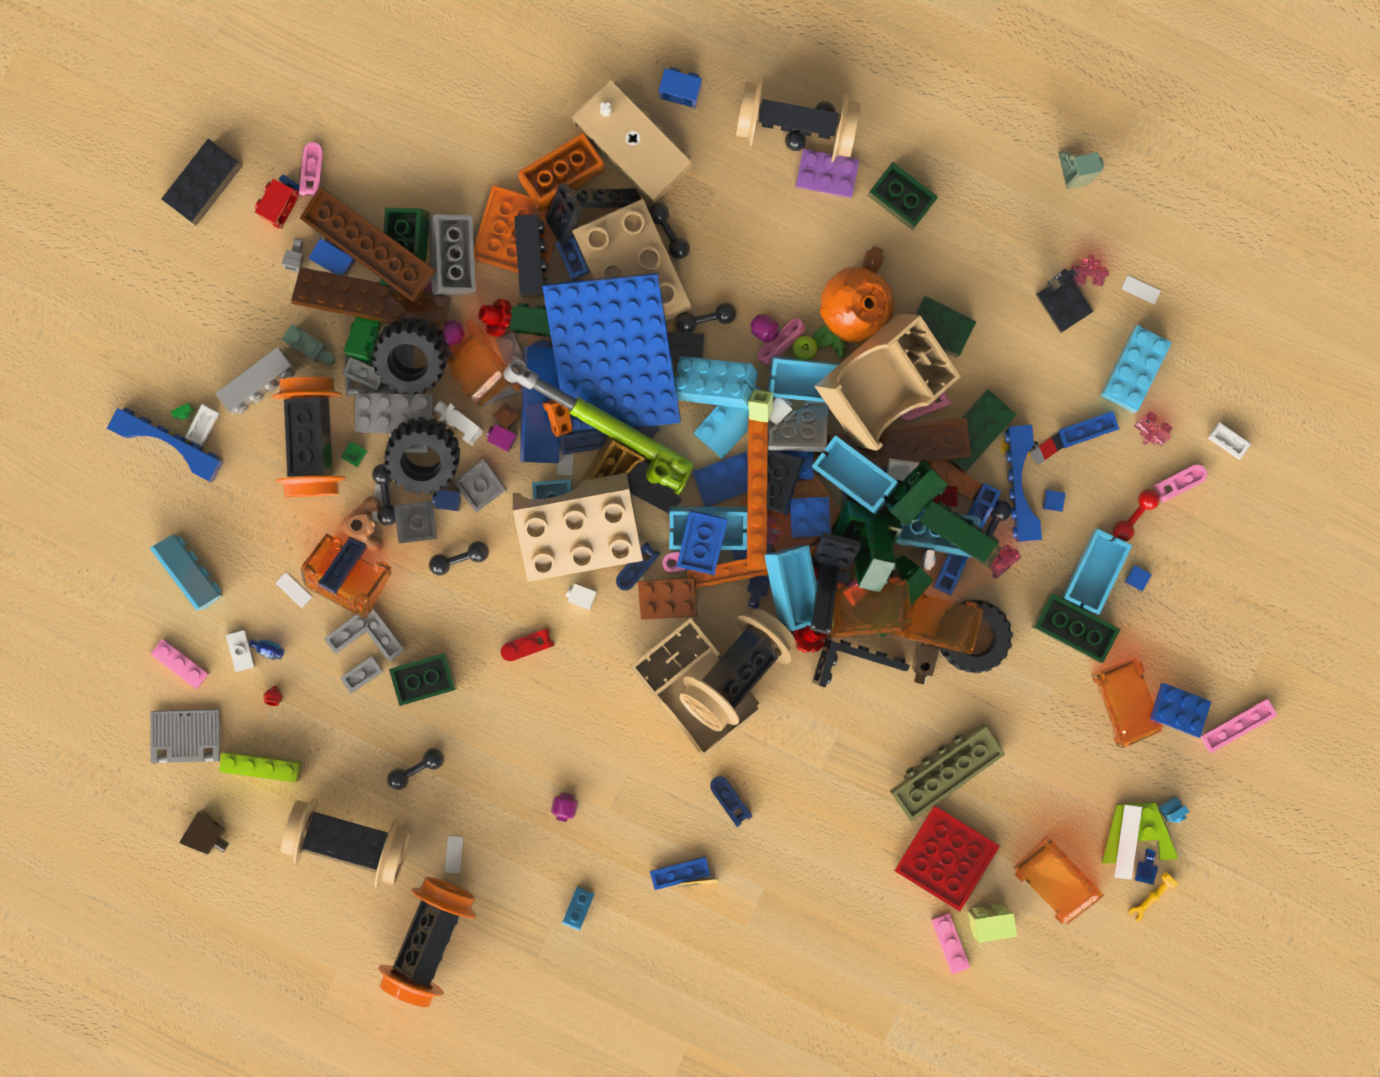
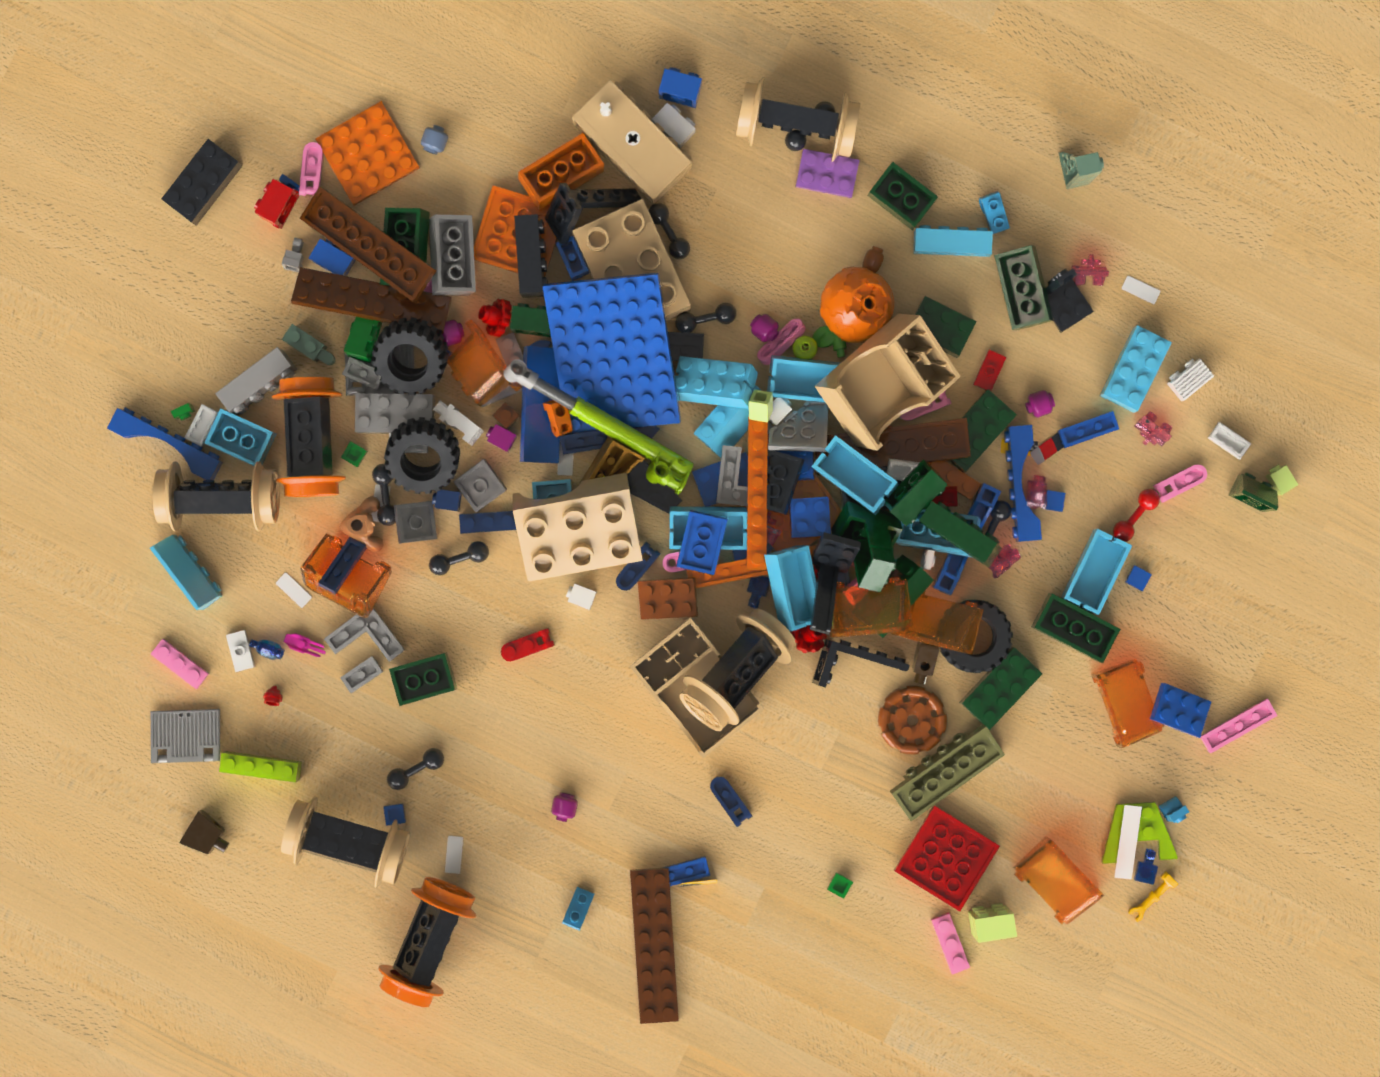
none -> brick [153,461,280,531]
none -> medium azure brick [204,408,277,466]
none -> dark pink piece [283,633,326,657]
none -> orange plate [315,101,420,206]
none -> blue tile [384,803,406,826]
none -> sand blue head [421,125,448,155]
none -> dark blue plate [459,511,517,534]
none -> reddish brown plate [630,868,679,1024]
none -> white brick [652,103,696,148]
none -> light grey plate [716,445,747,506]
none -> green plate [827,872,853,899]
none -> dark orange plate [878,685,947,755]
none -> medium azure brick [913,225,993,257]
none -> dark green brick [959,647,1042,730]
none -> red plate [973,350,1007,391]
none -> dark azure plate [979,191,1010,234]
none -> brick [994,245,1053,330]
none -> magenta head [1025,390,1055,418]
none -> clear pink hips [1027,475,1047,509]
none -> white brick [1167,358,1214,401]
none -> dark green slope [1229,473,1279,512]
none -> yellowish green brick [1266,464,1298,495]

